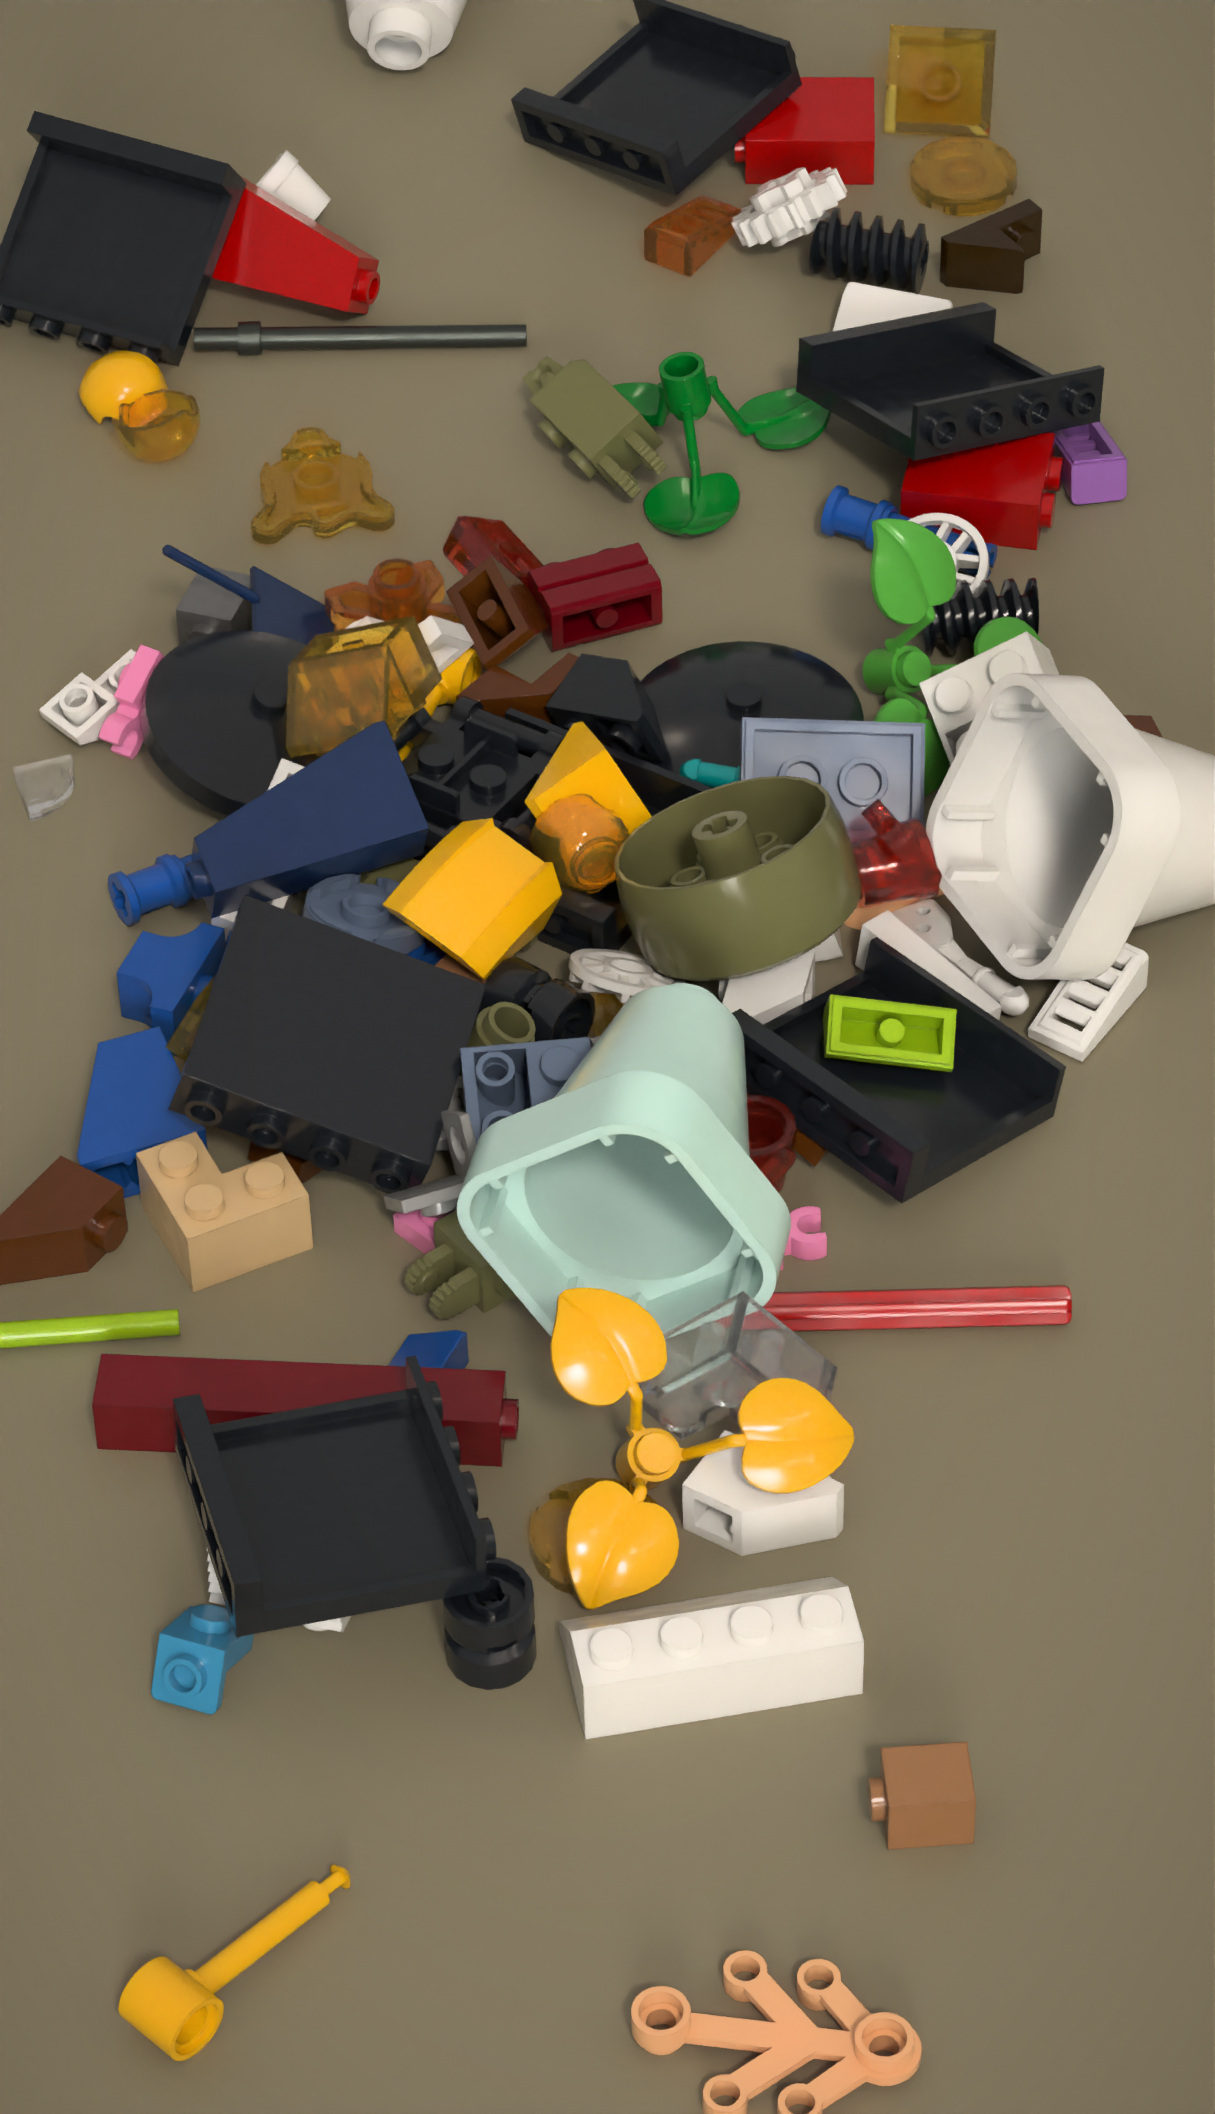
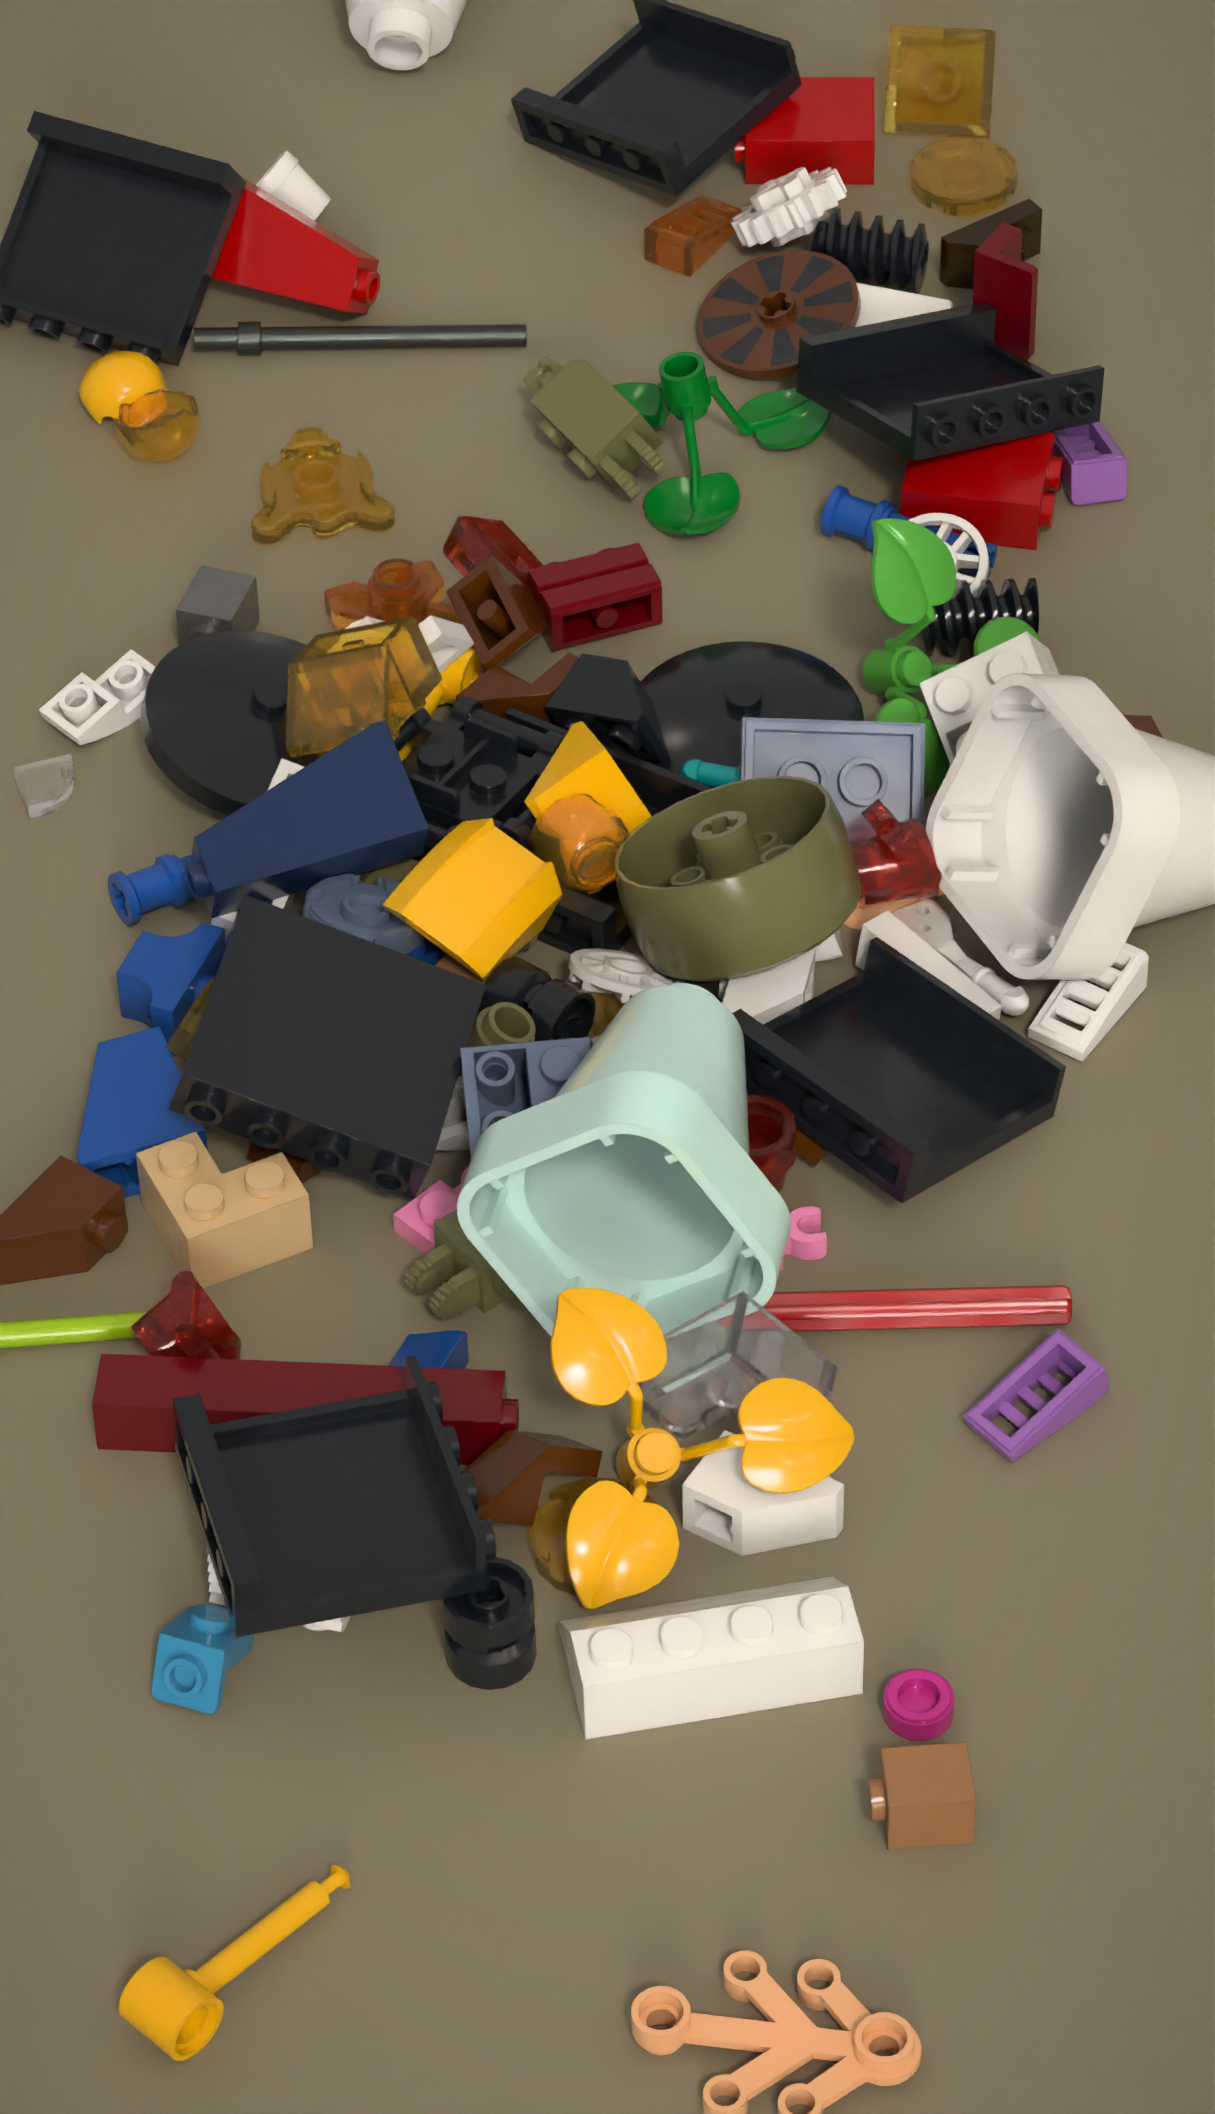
bright pink plate [98,644,165,760] -> none
dark blue piece [162,545,335,654] -> none
light grey bracket [383,1109,476,1217] -> none
lime slope [823,994,957,1072] -> none
none -> clear red piece [131,1270,241,1359]
none -> reddish brown slope [462,1430,603,1526]
none -> reddish brown piece [697,250,861,379]
none -> dark pink tile [883,1669,954,1741]
none -> medium lavender slope [962,1328,1110,1463]
none -> dark red panel [973,222,1038,360]

